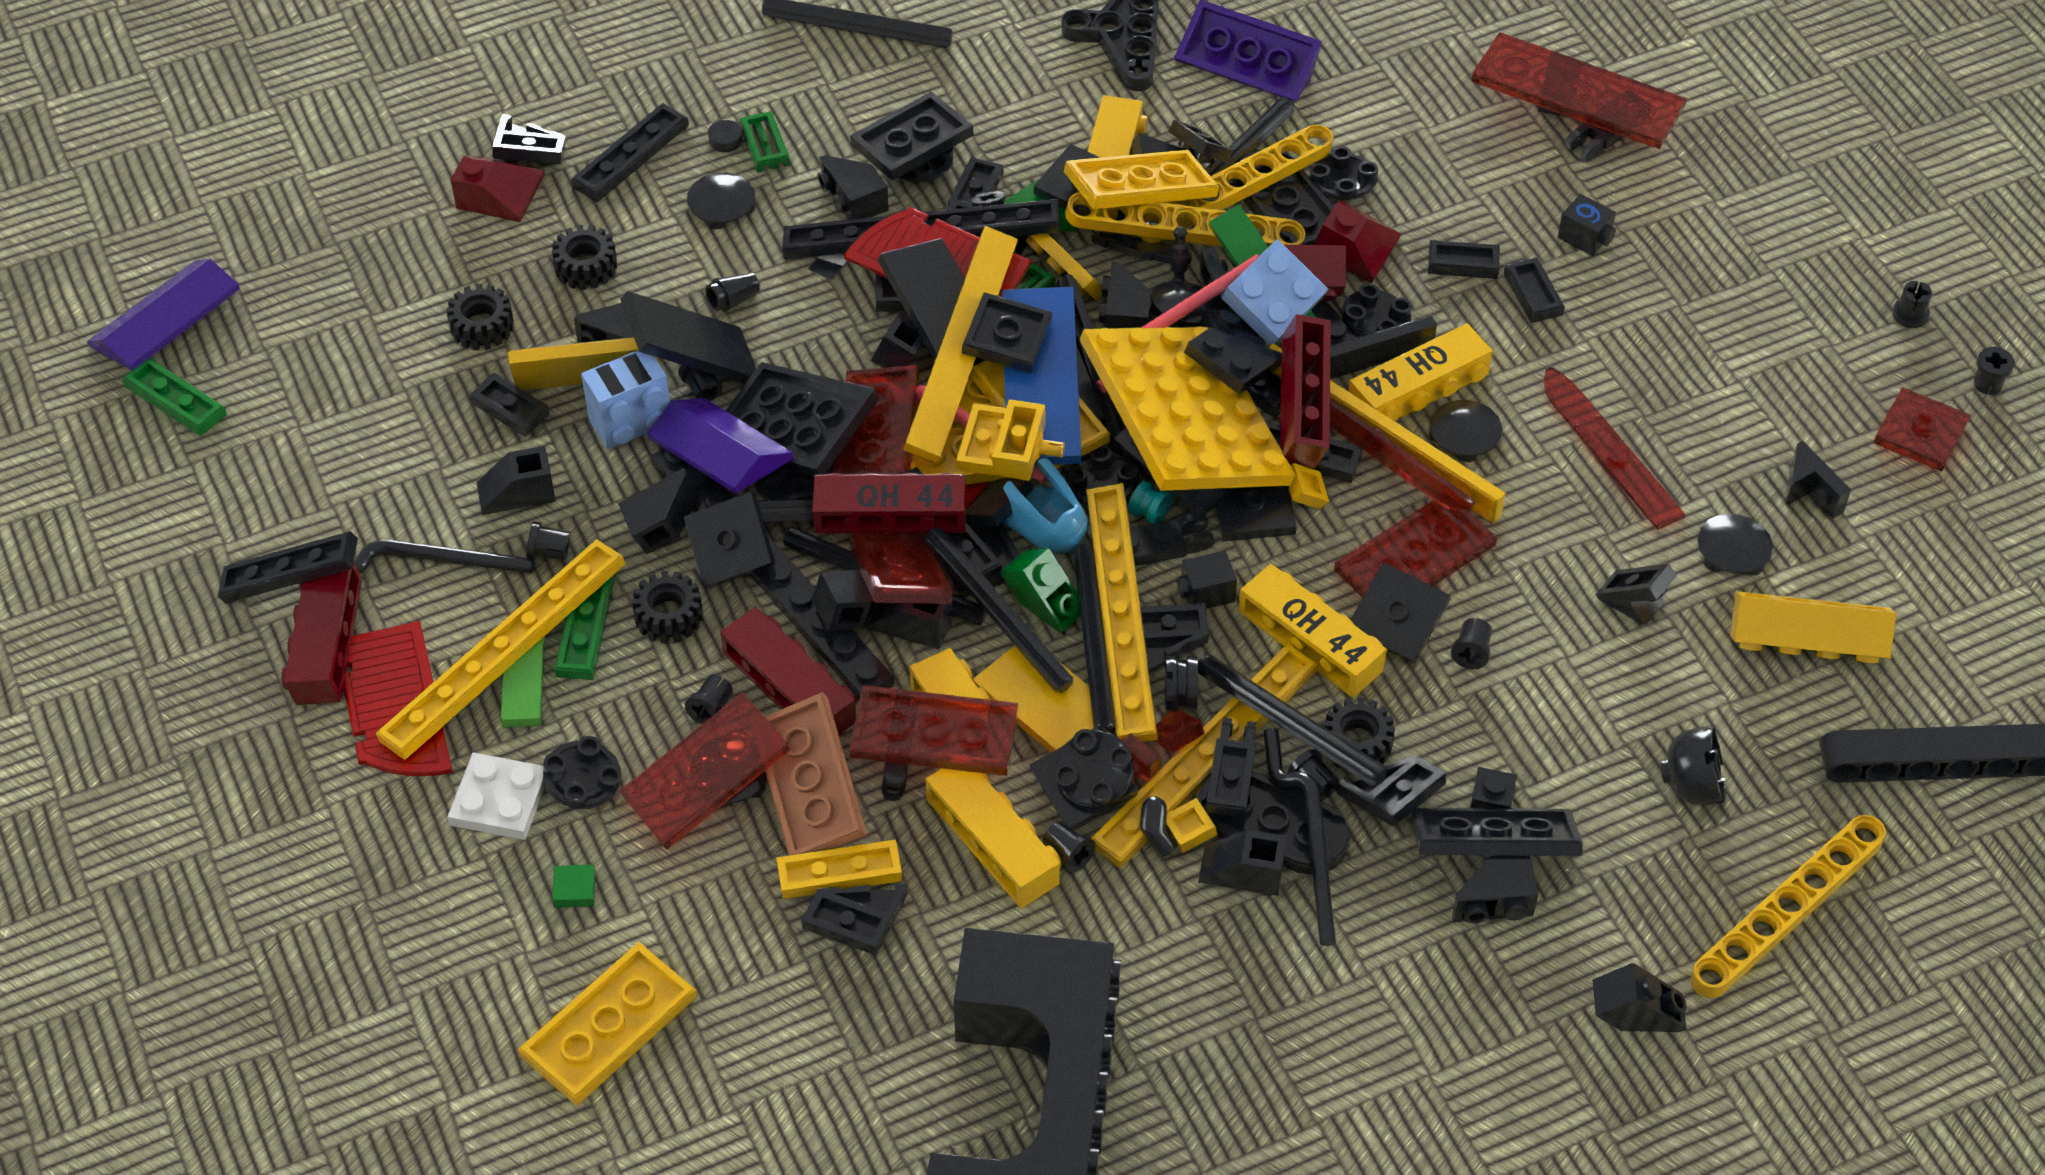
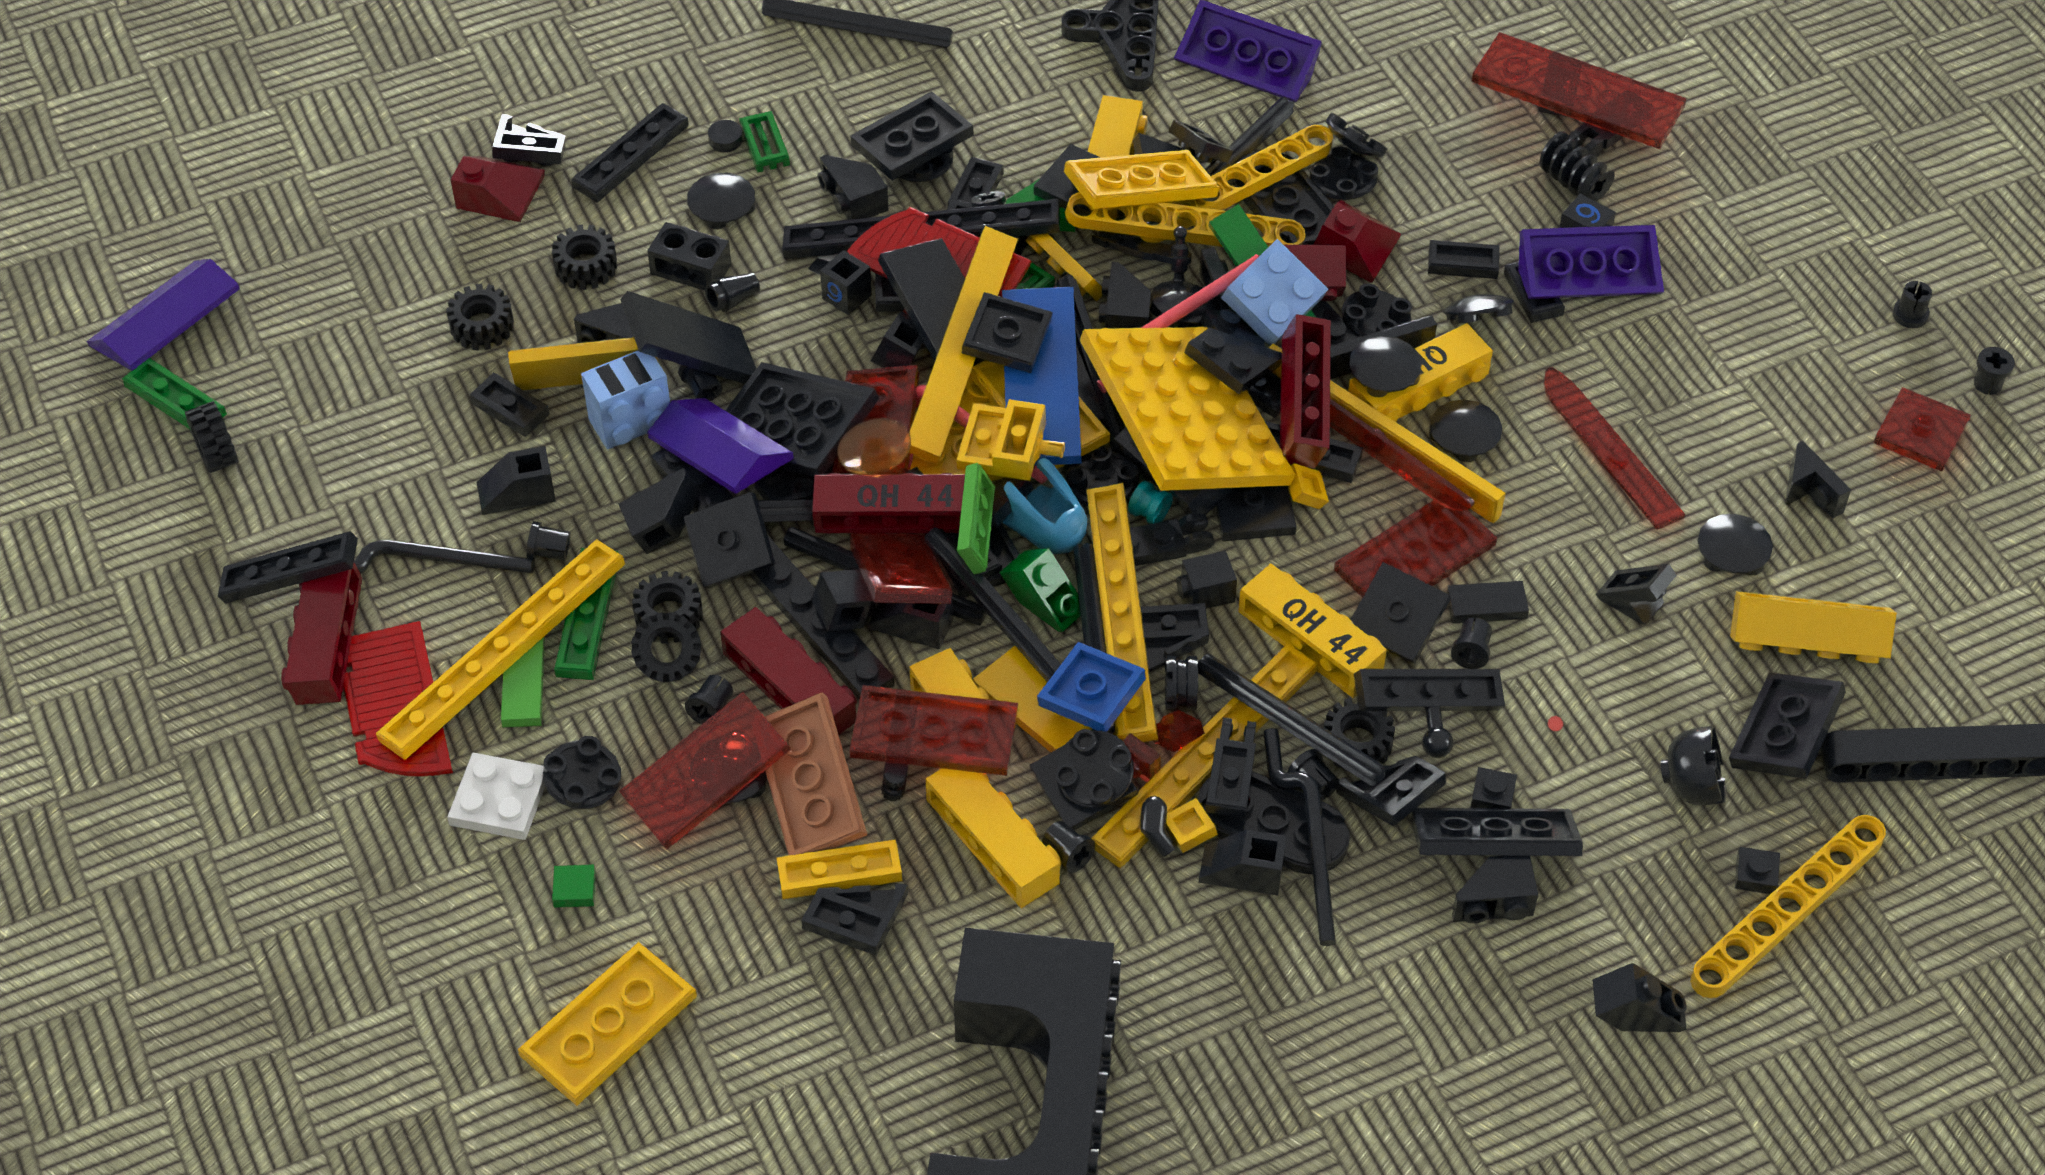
none -> black tyre [185,401,238,473]
none -> black tyre [631,612,702,682]
none -> black brick [647,222,731,291]
none -> black brick [820,250,872,316]
none -> clear orange dish [838,419,912,475]
none -> bright green tile [957,463,995,574]
none -> blue plate [1037,642,1146,732]
none -> black dish [1325,112,1388,158]
none -> black dish [1349,336,1422,397]
none -> black plate [1354,669,1505,758]
none -> black dish [1443,293,1514,323]
none -> black tile [1447,581,1529,624]
none -> dark purple slope [1518,225,1664,299]
none -> black piece [1539,131,1615,201]
none -> coral piece [1548,716,1563,731]
none -> black plate [1729,672,1846,779]
none -> black plate [1735,847,1780,894]

